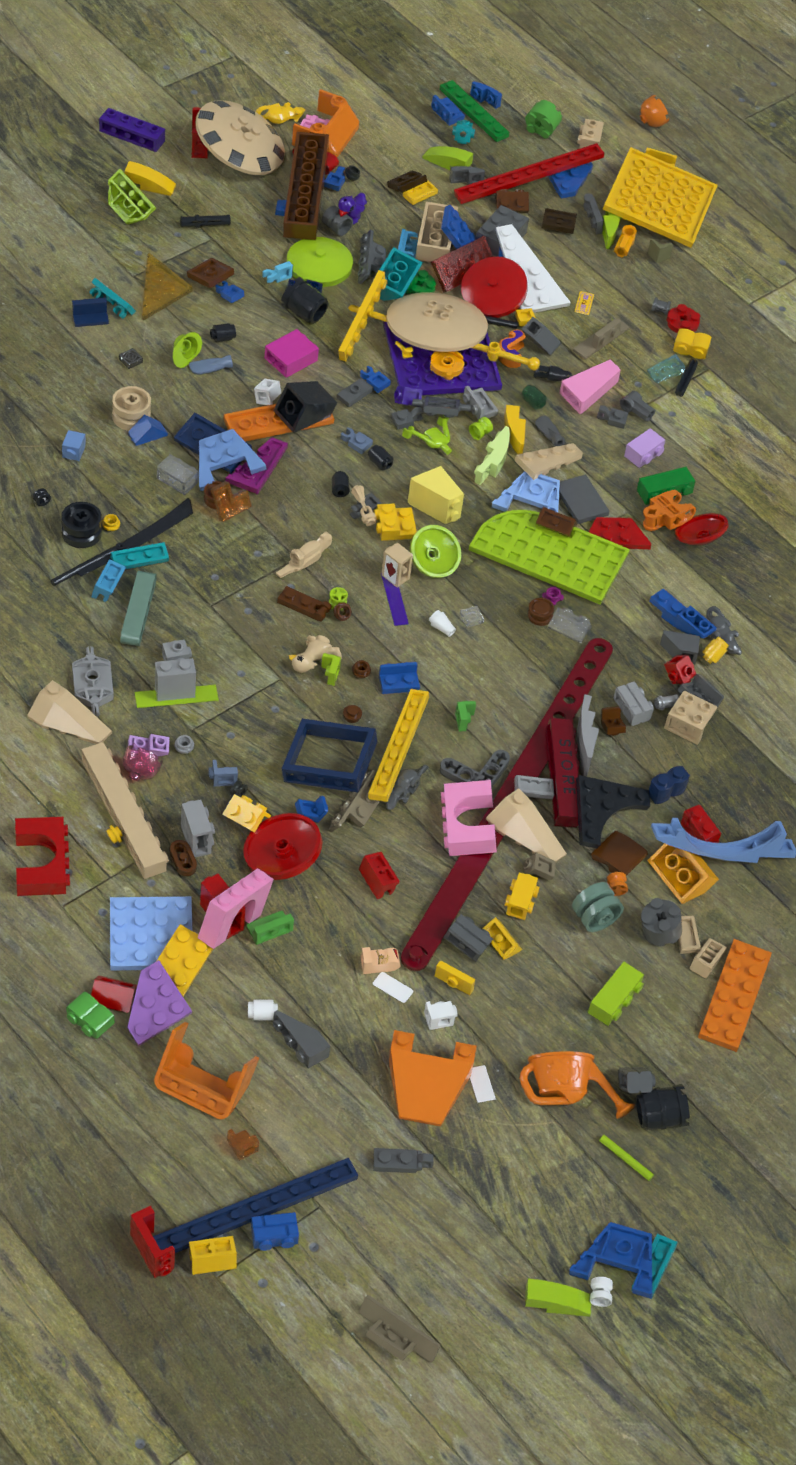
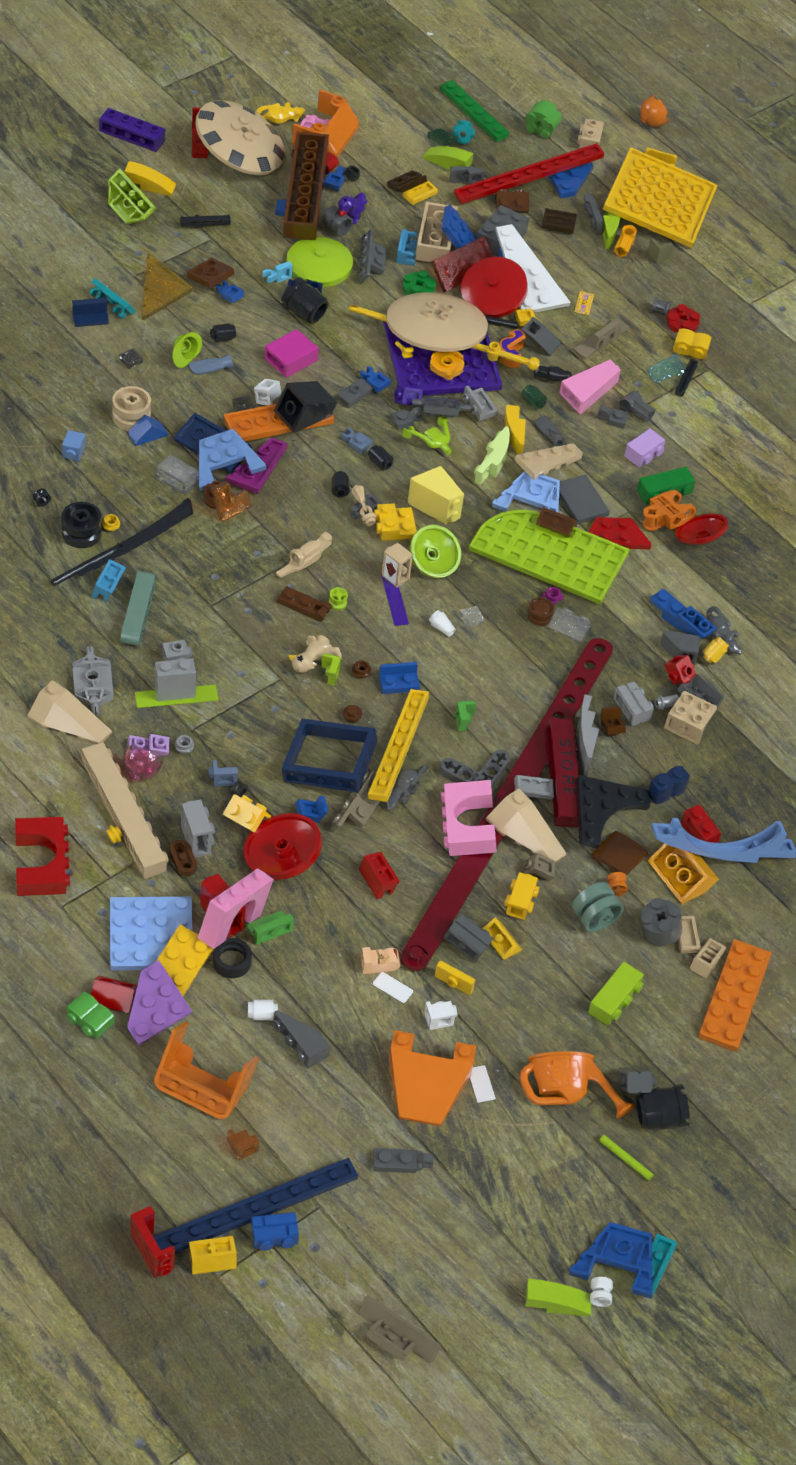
teal plate [111,542,169,569] -> none
reddish brown plate [333,602,352,621] -> none
yellow plate [338,270,387,362] -> none
teal slope [380,247,423,301] -> none
blue bracket [431,95,465,126] -> none
lime wheel [469,417,493,440] -> none
blue slope [470,81,502,109] -> none
none -> black tyre [213,938,252,979]
none -> clear smoke plate [232,396,254,412]
none -> clear green plate [427,128,458,146]

